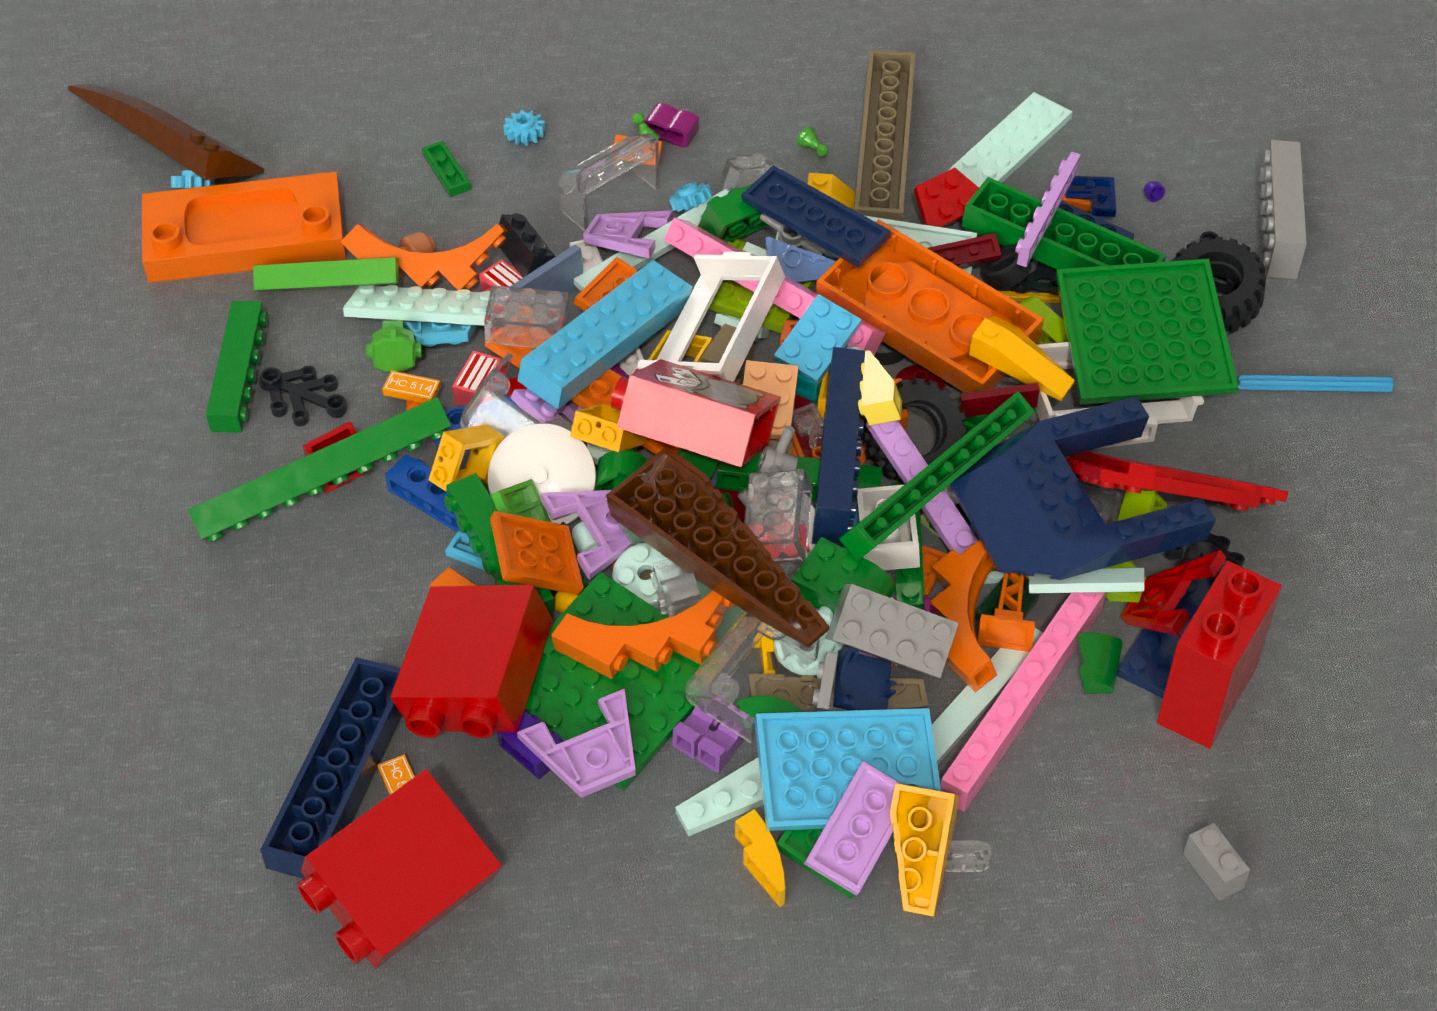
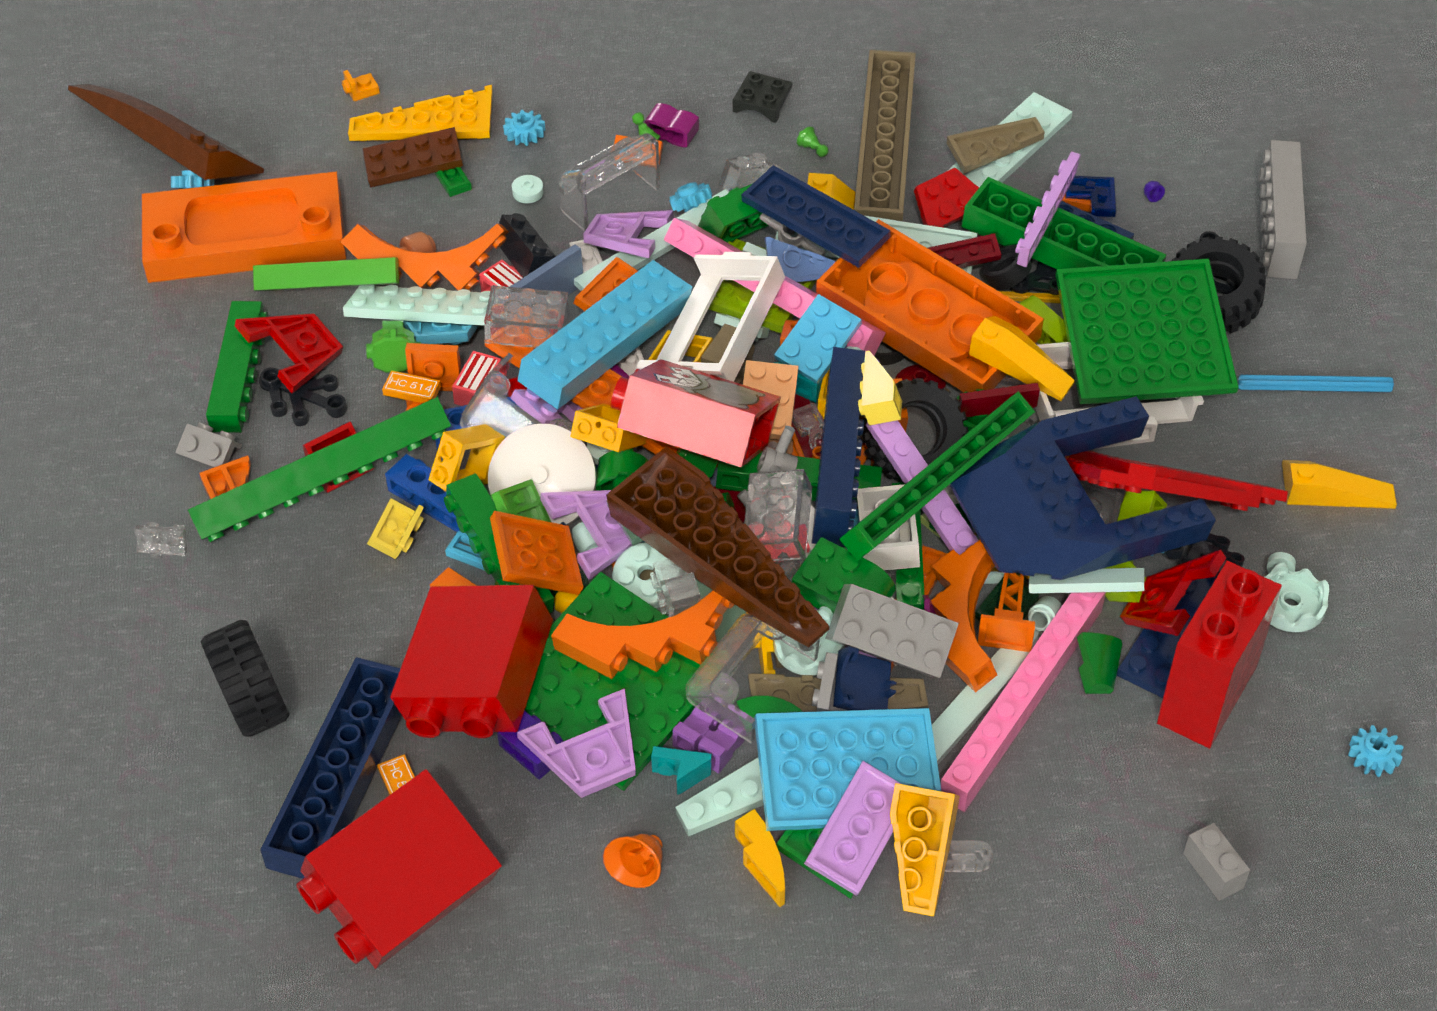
none -> clear hips [134,522,187,559]
none -> light grey bracket [175,422,242,467]
none -> orange wing [199,455,251,499]
none -> black tyre [200,620,290,737]
none -> red wing [235,313,343,393]
none -> light orange bracket [342,70,380,102]
none -> yellow wing [348,85,493,141]
none -> reddish brown plate [362,127,463,188]
none -> light yellow bracket [367,498,424,559]
none -> orange plate [405,343,461,392]
none -> light aqua wheel [512,175,544,203]
none -> orange hat [603,834,663,888]
none -> teal slope [651,746,712,795]
none -> pearl dark grey piece [733,71,792,123]
none -> dark tan wing [947,117,1045,174]
none -> light aqua brick [1028,596,1062,631]
none -> light aqua plate [1265,563,1329,633]
none -> light aqua tile [1267,552,1296,573]
none -> yellow wedge [1282,460,1397,509]
none -> medium azure gear [1348,725,1404,777]

